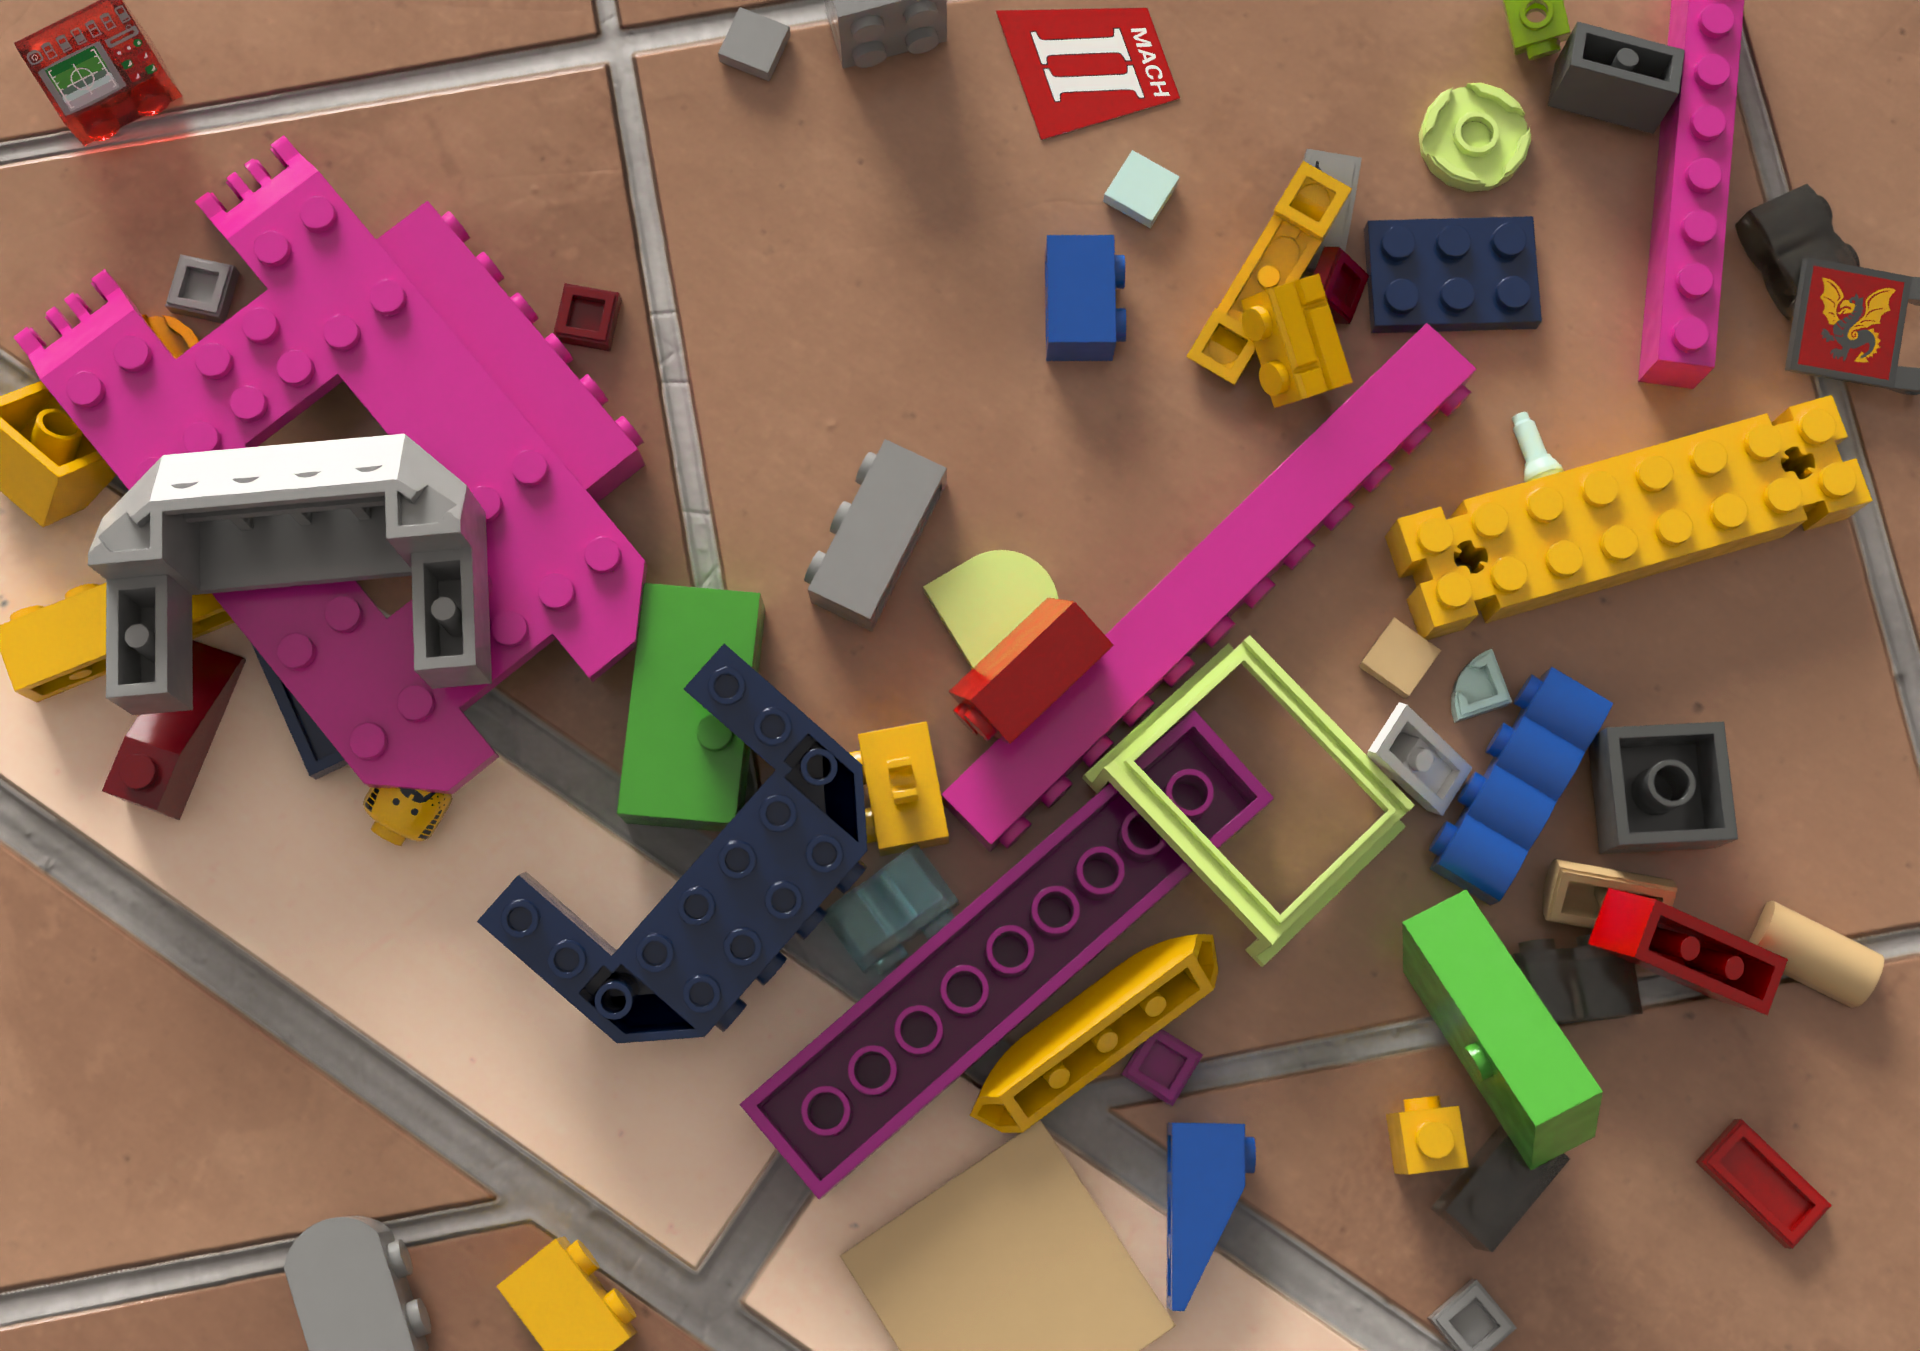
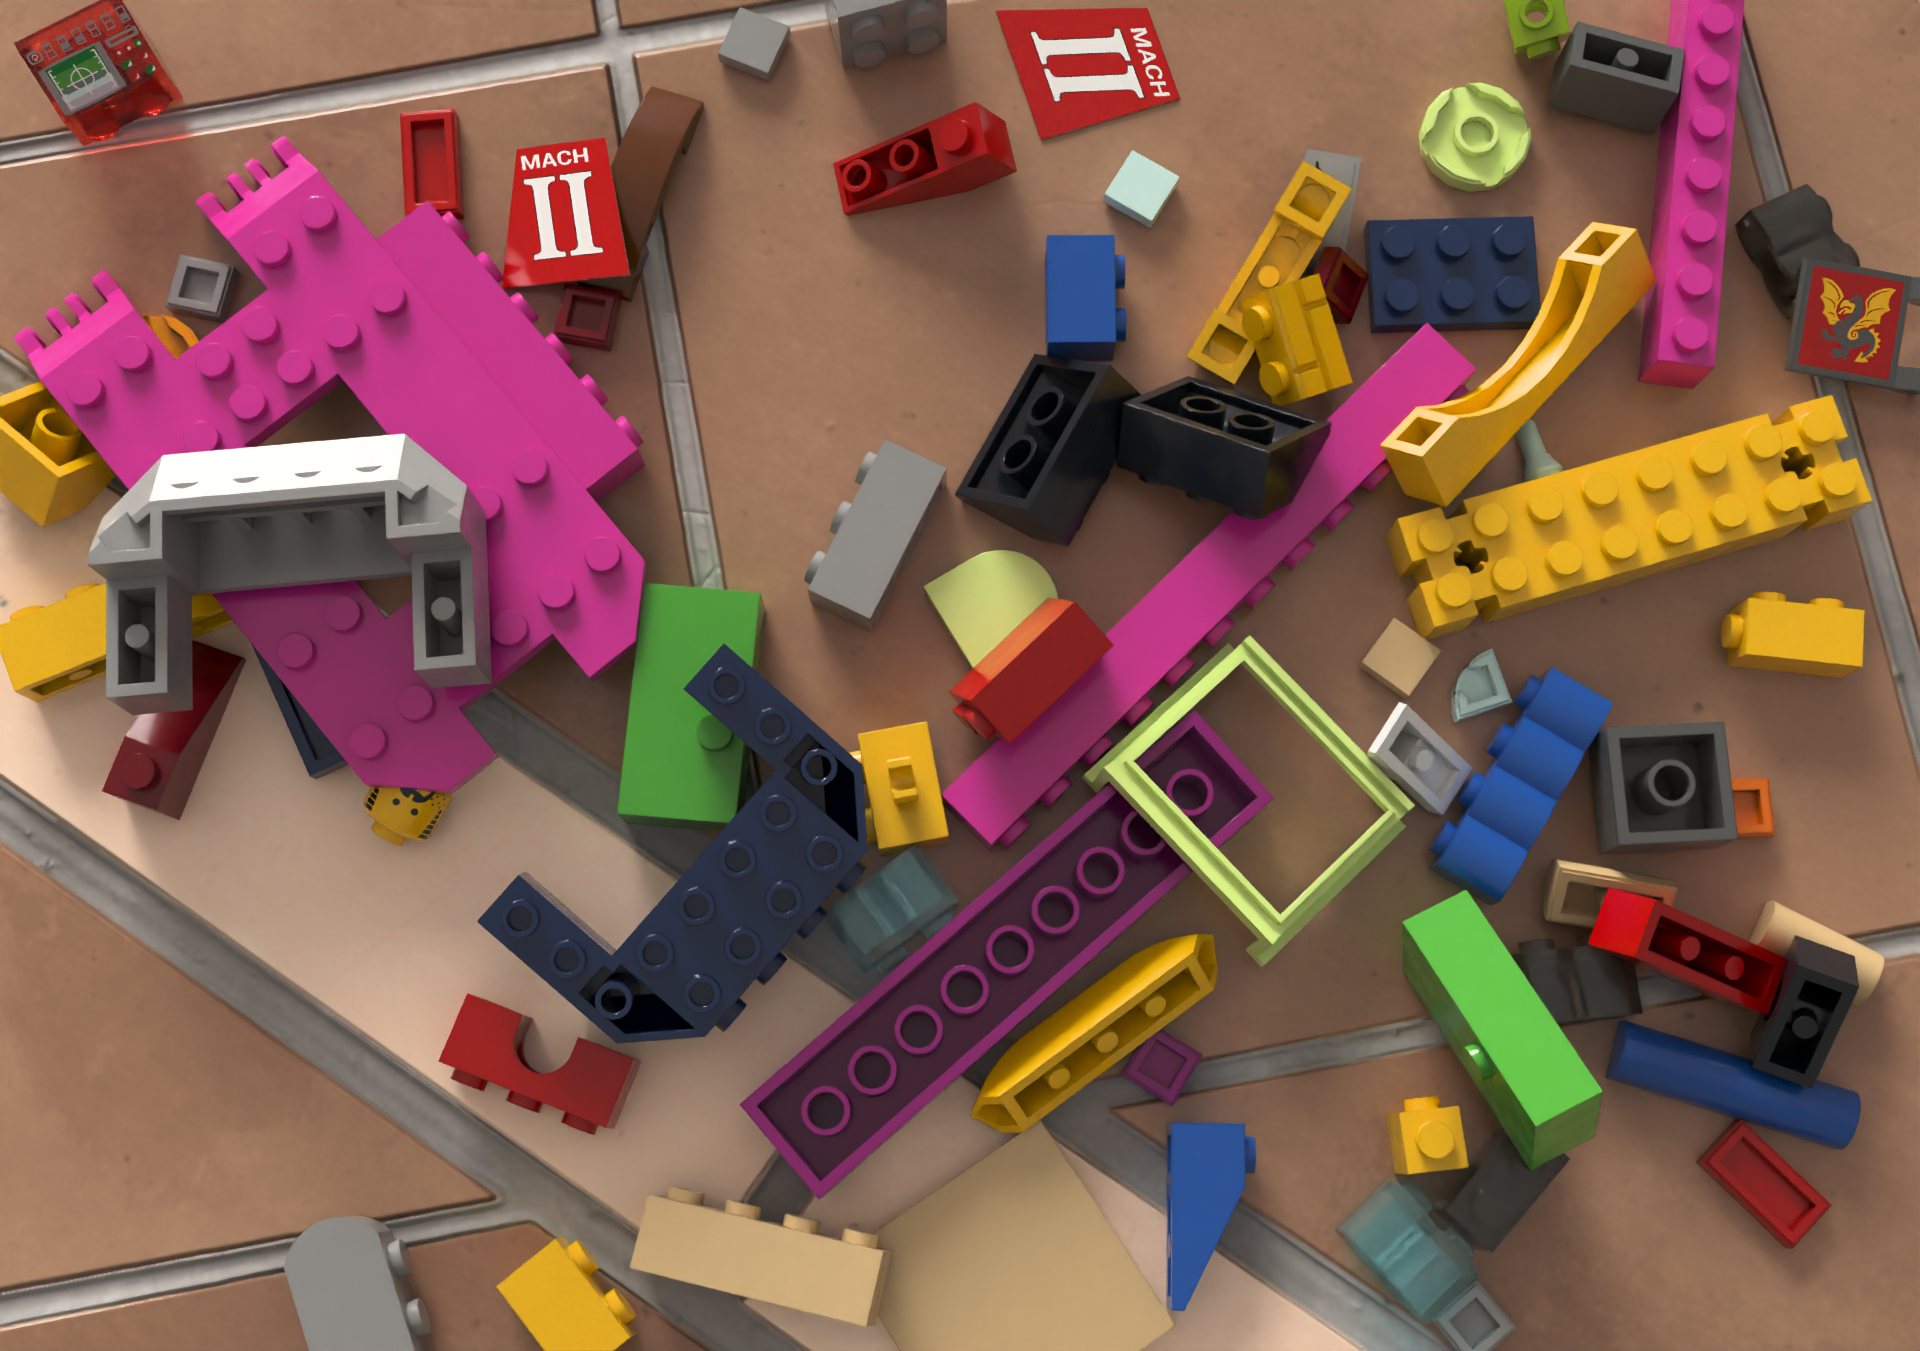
none -> red tile [400,109,464,220]
none -> red arch [438,993,642,1135]
none -> red sticker [502,137,630,289]
none -> reddish brown slope [577,86,704,302]
none -> tan brick [630,1186,893,1327]
none -> red slope [833,102,1017,216]
none -> black slope [955,354,1141,546]
none -> black slope [1117,376,1332,519]
none -> clear light blue brick [1335,1180,1480,1324]
none -> yellow arch [1380,222,1657,507]
none -> blue brick [1605,1020,1861,1150]
none -> yellow brick [1721,592,1865,678]
none -> orange tile [1731,778,1775,839]
none -> black brick [1750,935,1859,1089]

